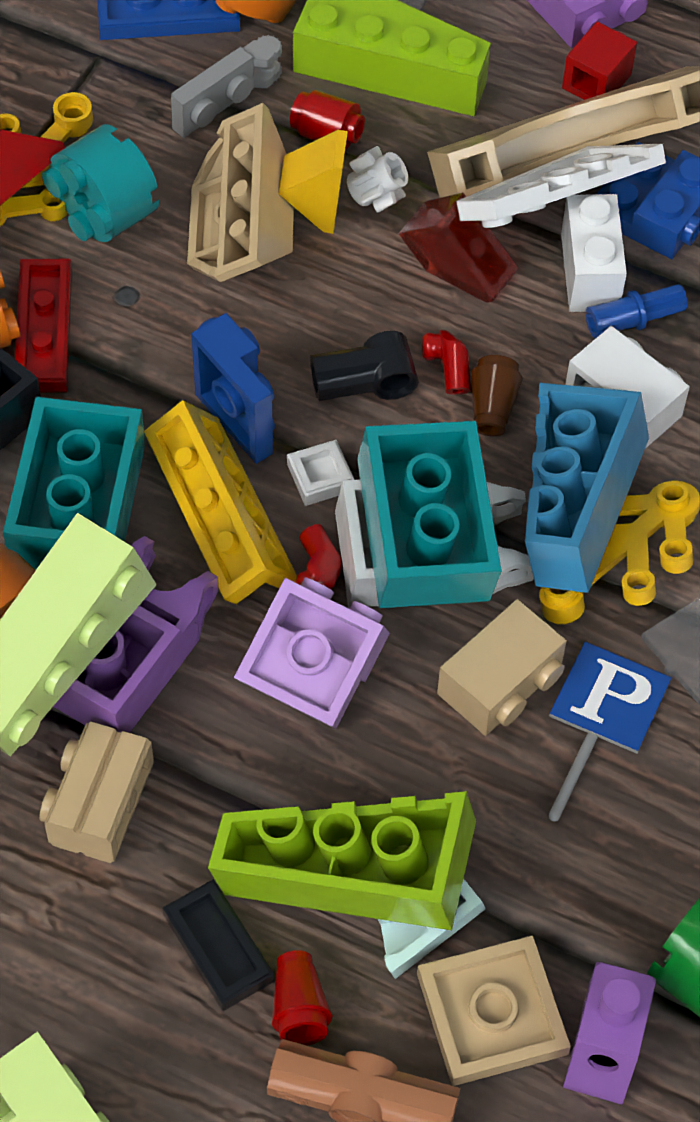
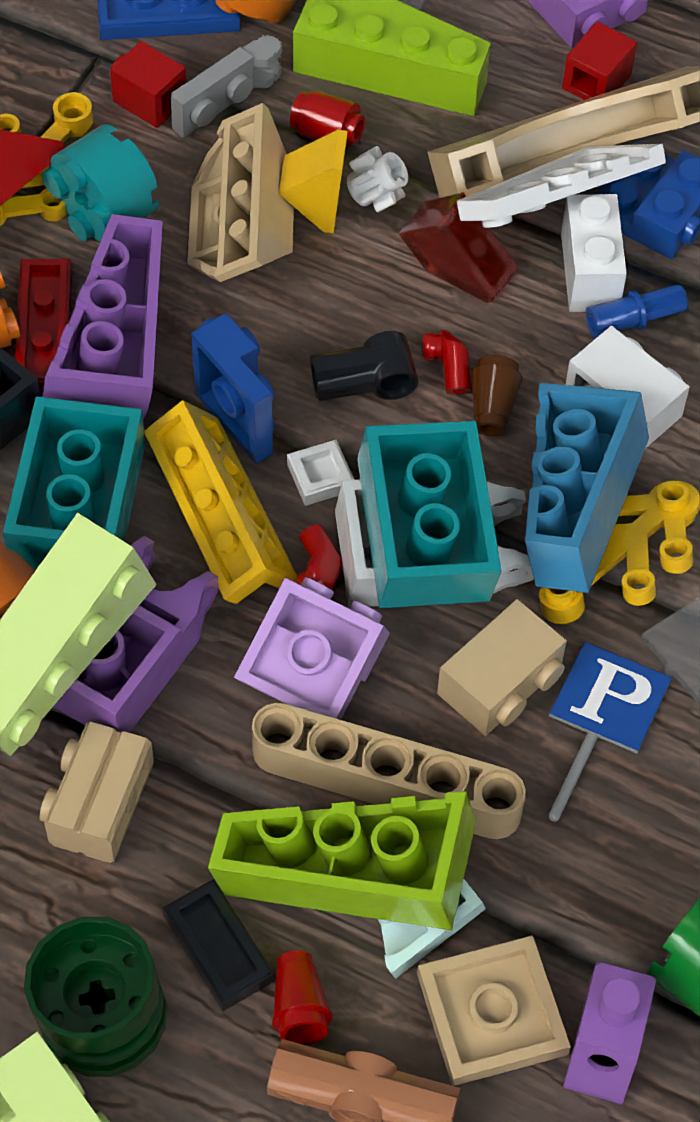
none -> dark green wheel [24,917,167,1077]
none -> medium lavender wedge [43,214,163,423]
none -> red brick [110,41,186,128]
none -> tan beam [252,703,526,839]

